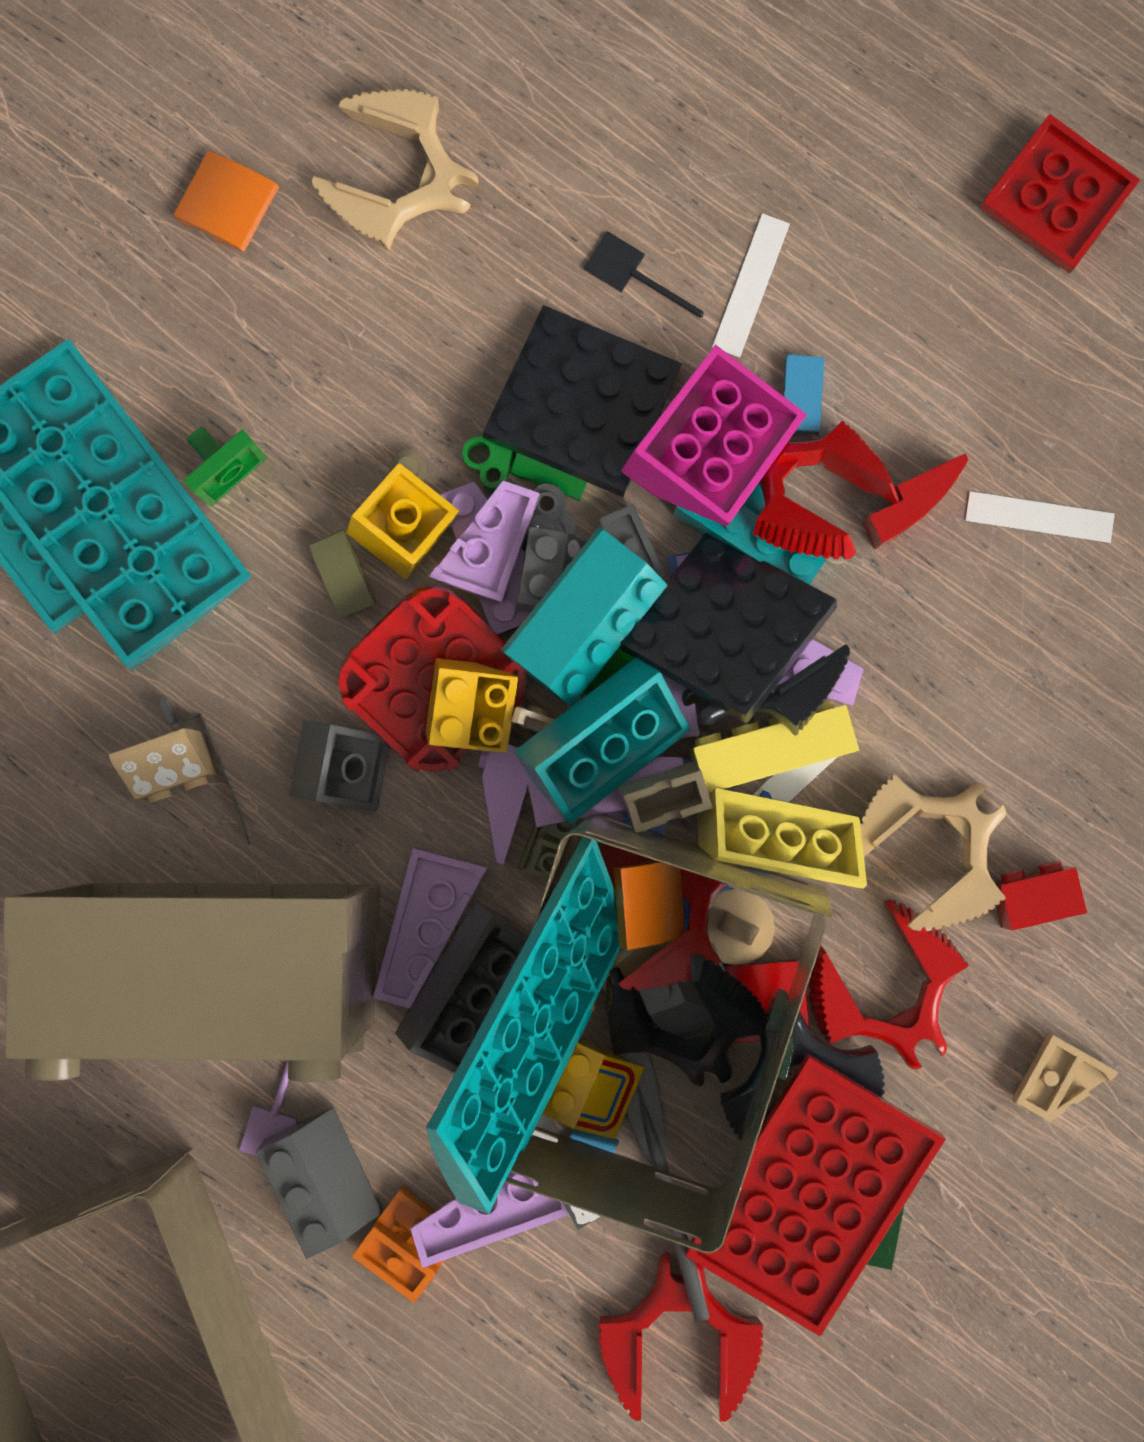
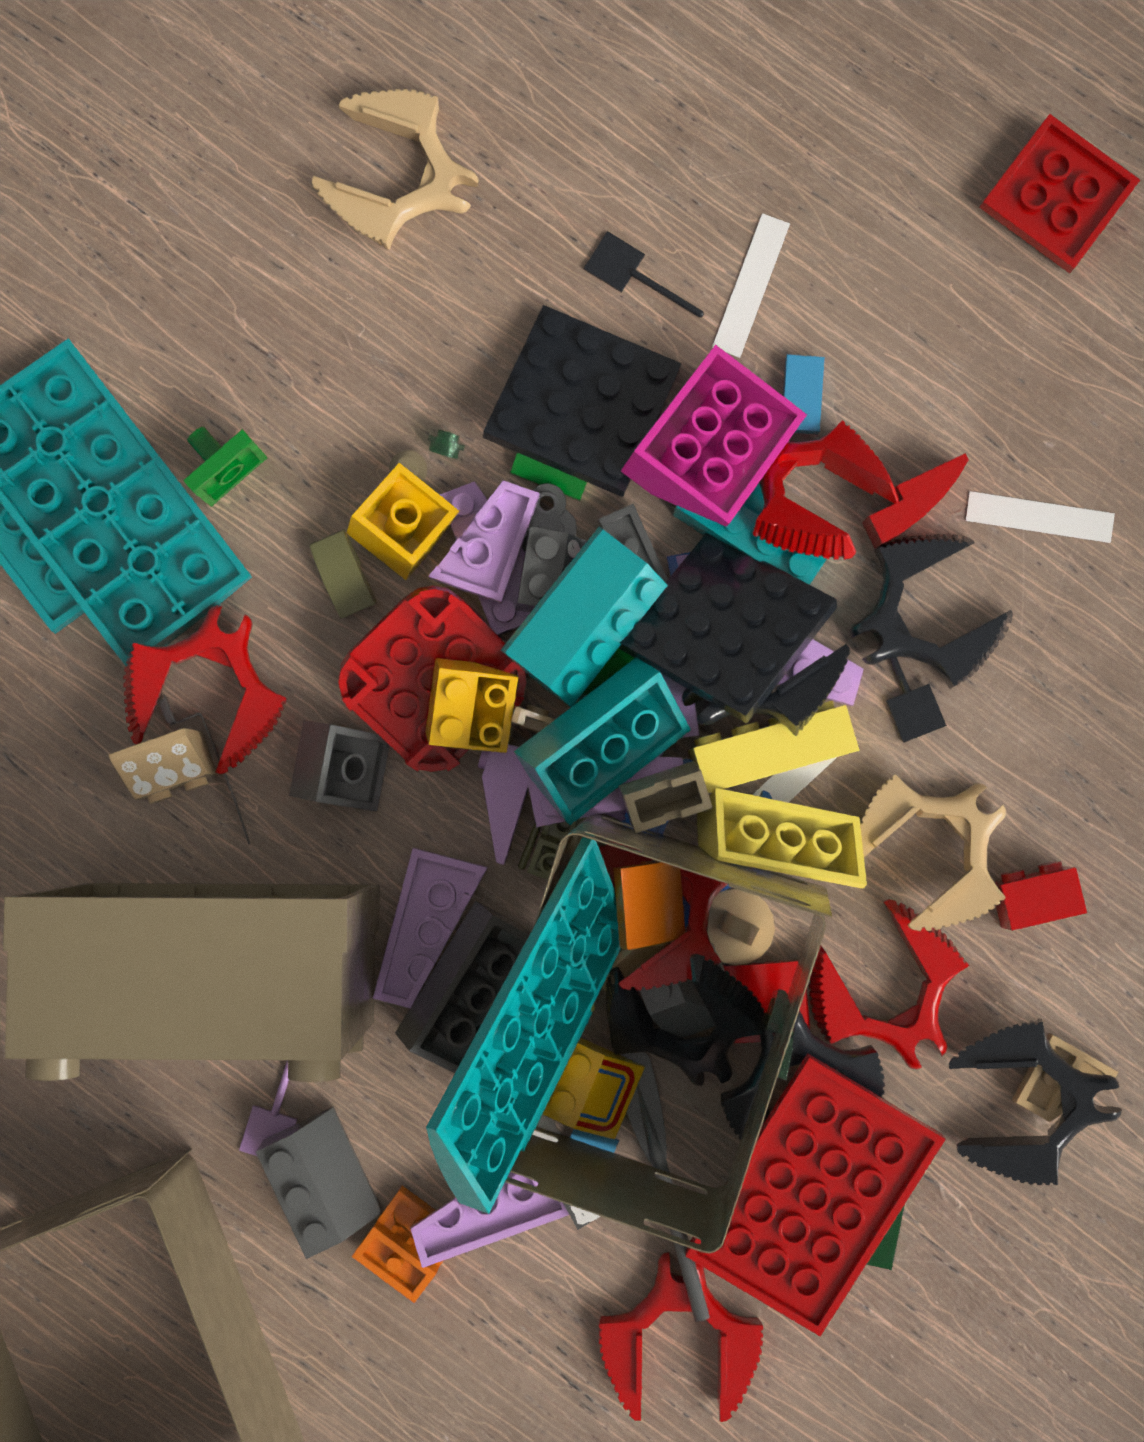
orange slope [173,151,279,252] -> none
green piece [462,436,514,493] -> none
none -> red piece [123,605,287,774]
none -> clear green plate [427,429,465,459]
none -> black piece [849,534,1013,689]
none -> black piece [886,657,947,743]
none -> black piece [949,1018,1122,1185]

